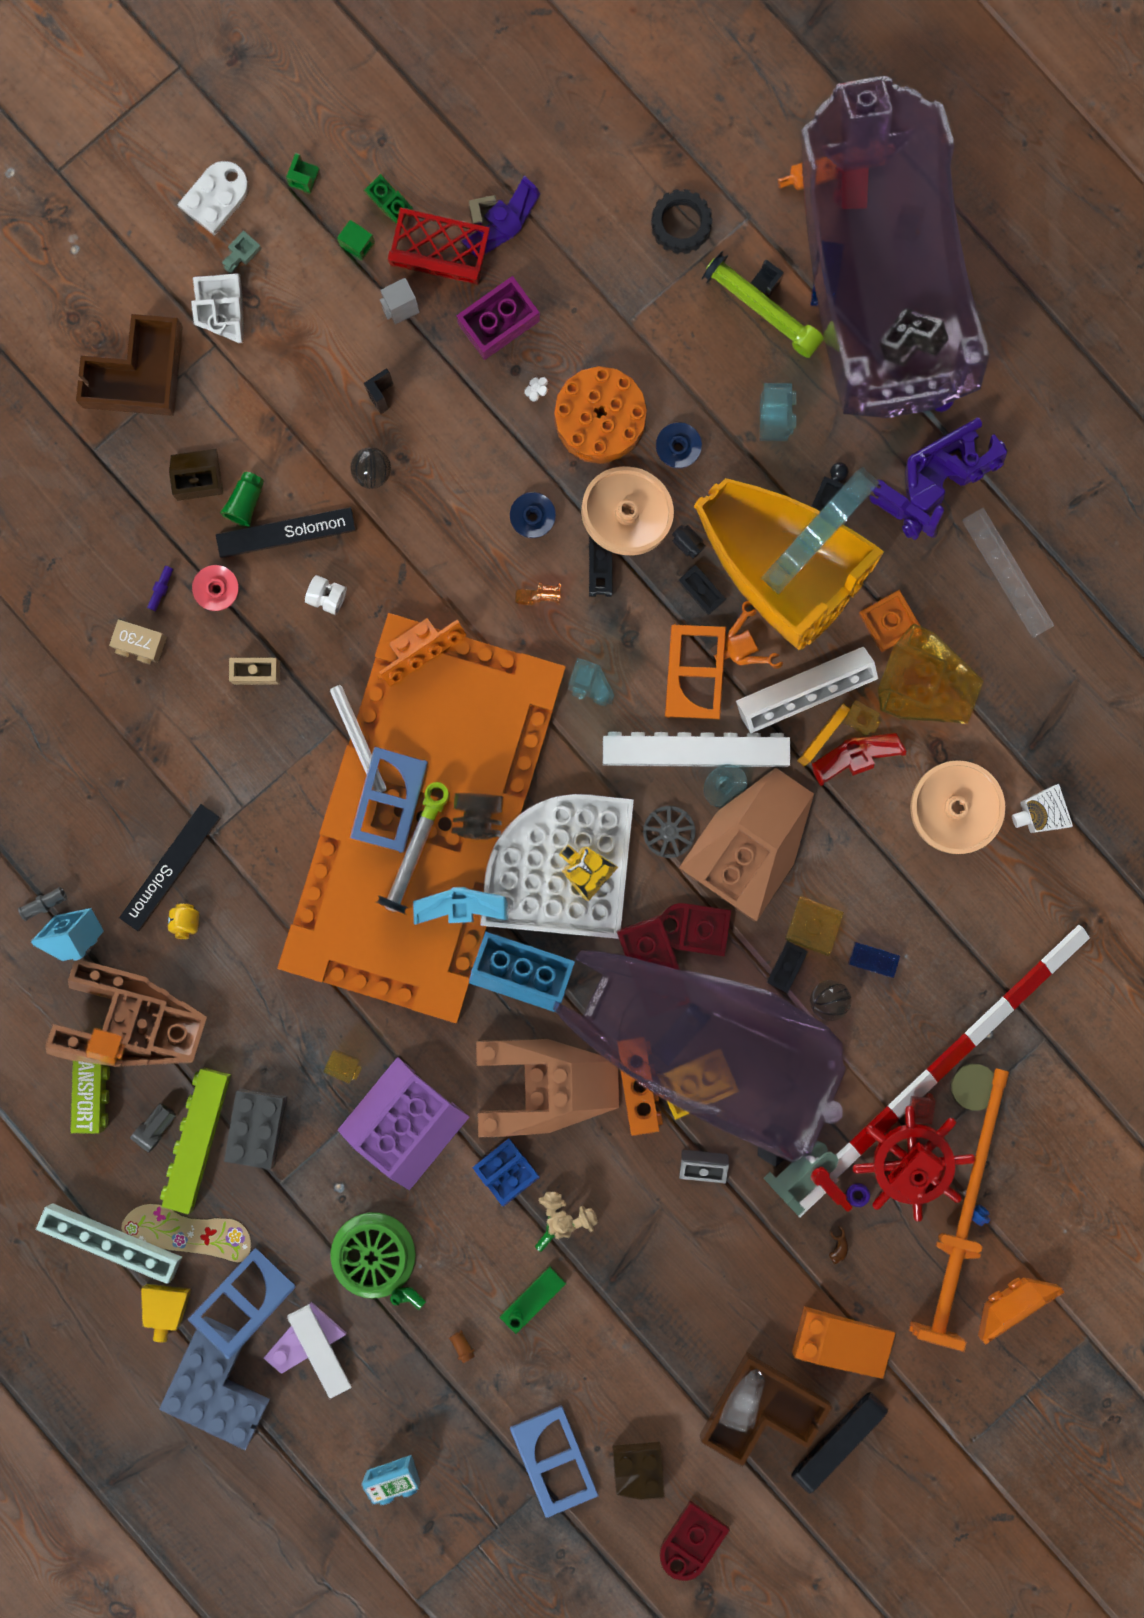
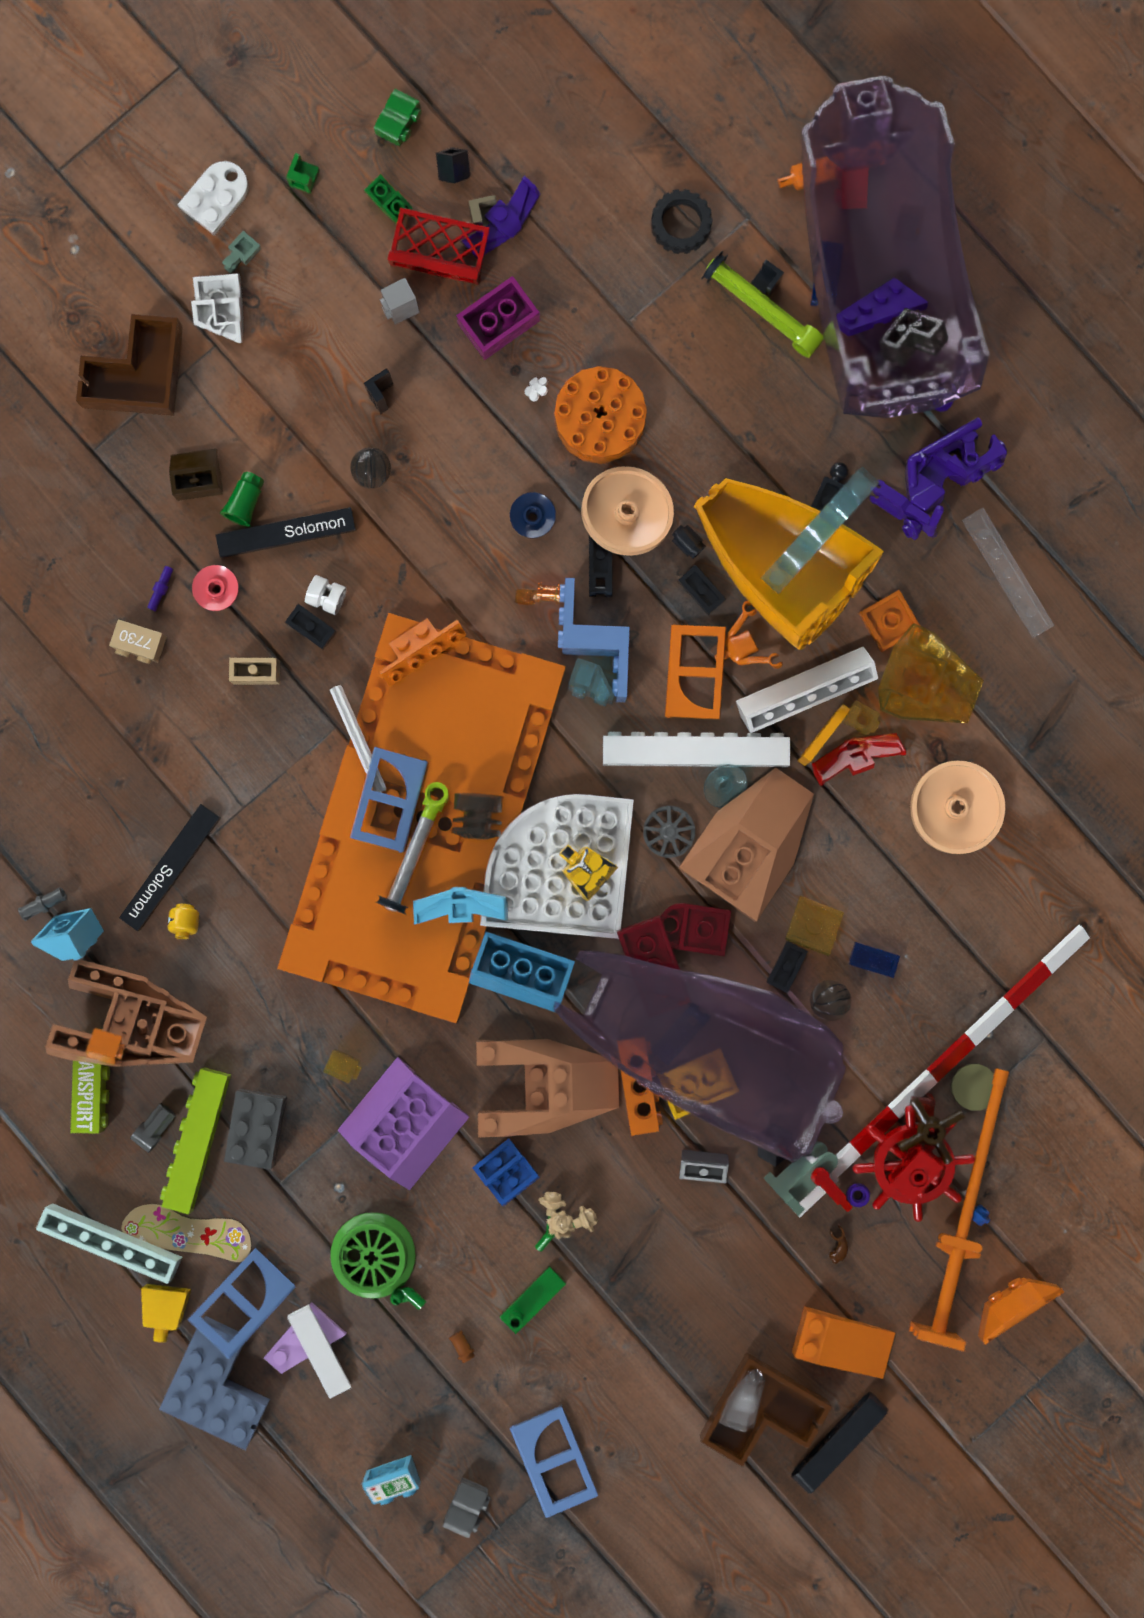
green panel [337,220,375,261] -> none
dark brown slope [613,1442,665,1500] -> none
dark blue dish [656,422,702,468] -> none
dark red tile [660,1501,730,1581] -> none
clear light blue slope [760,383,796,441] -> none
white torso [1012,784,1073,833] -> none
none -> black plate [285,604,337,650]
none -> green brick [374,89,422,147]
none -> black panel [436,147,470,184]
none -> dark grey brick [442,1477,490,1538]
none -> medium blue bracket [558,578,629,702]
none -> dark purple wing [831,277,929,337]
none -> dark brown bar [898,1098,965,1164]

